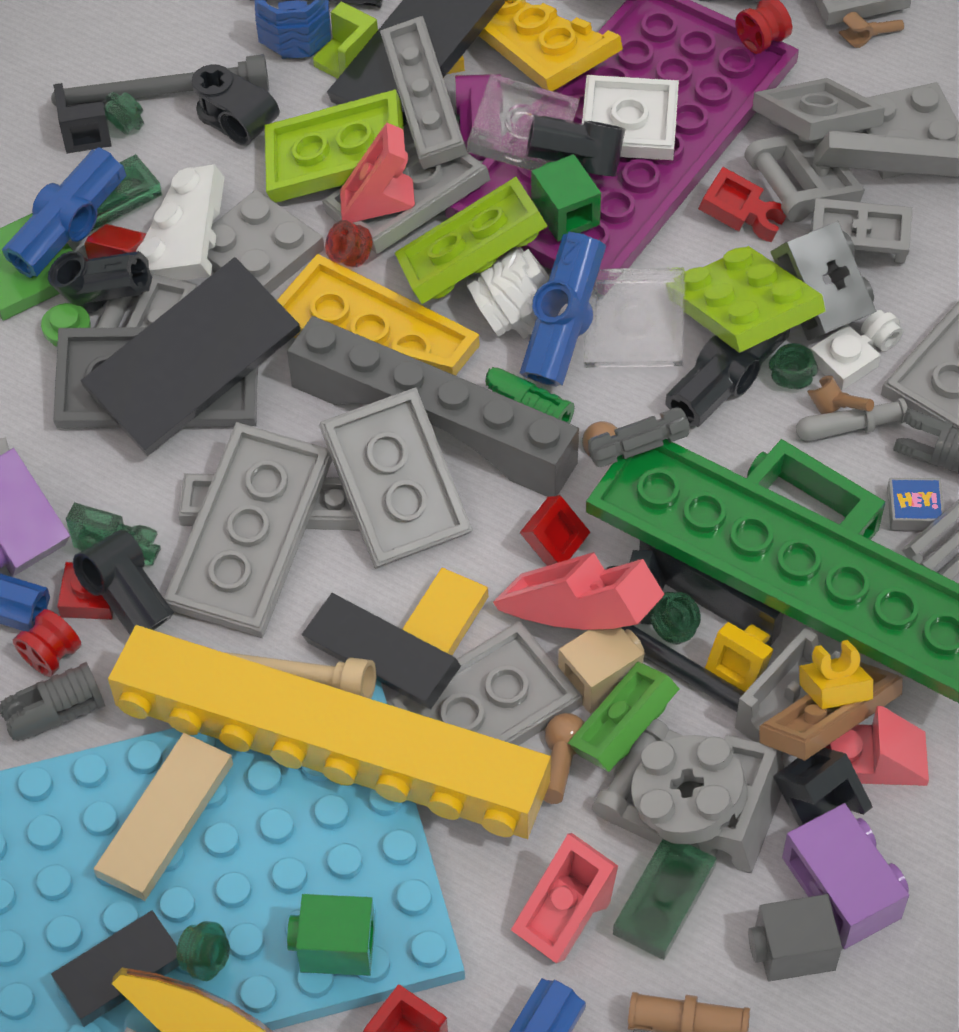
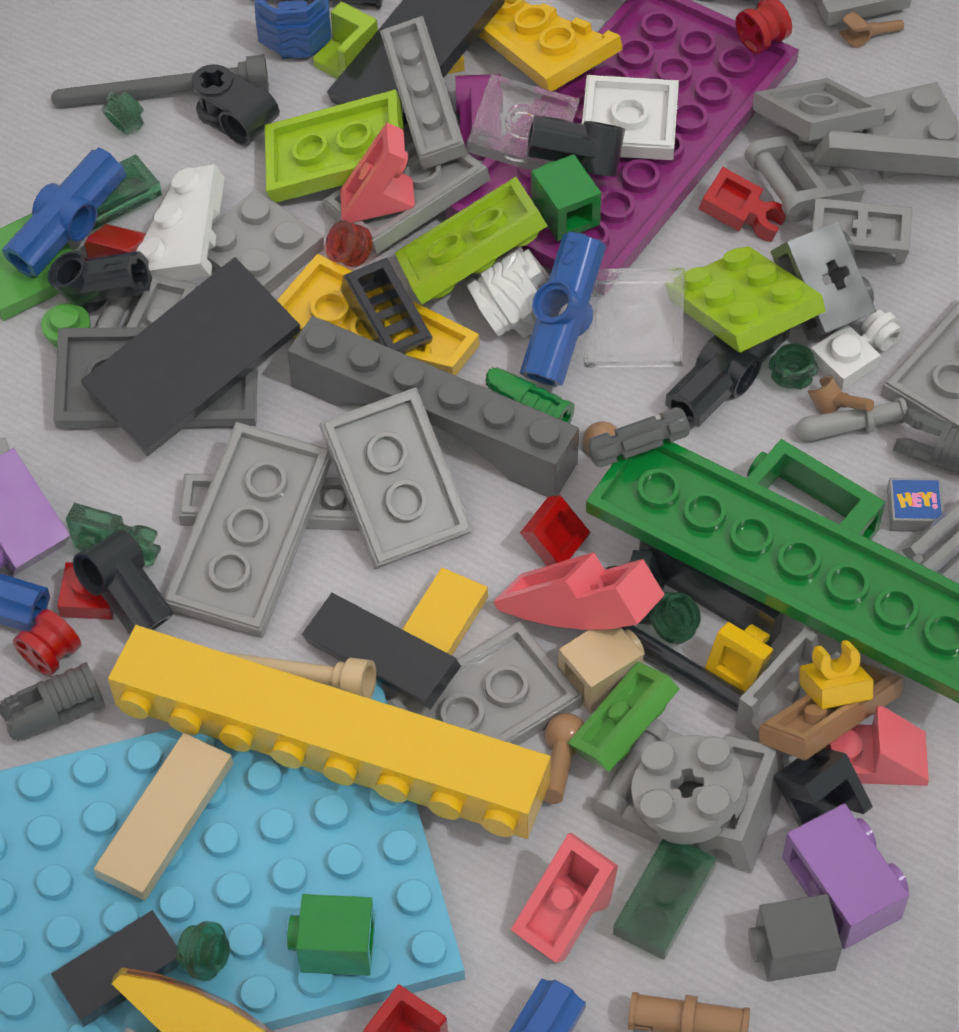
black panel [53,83,112,154] -> none
none -> black slope [340,257,433,354]

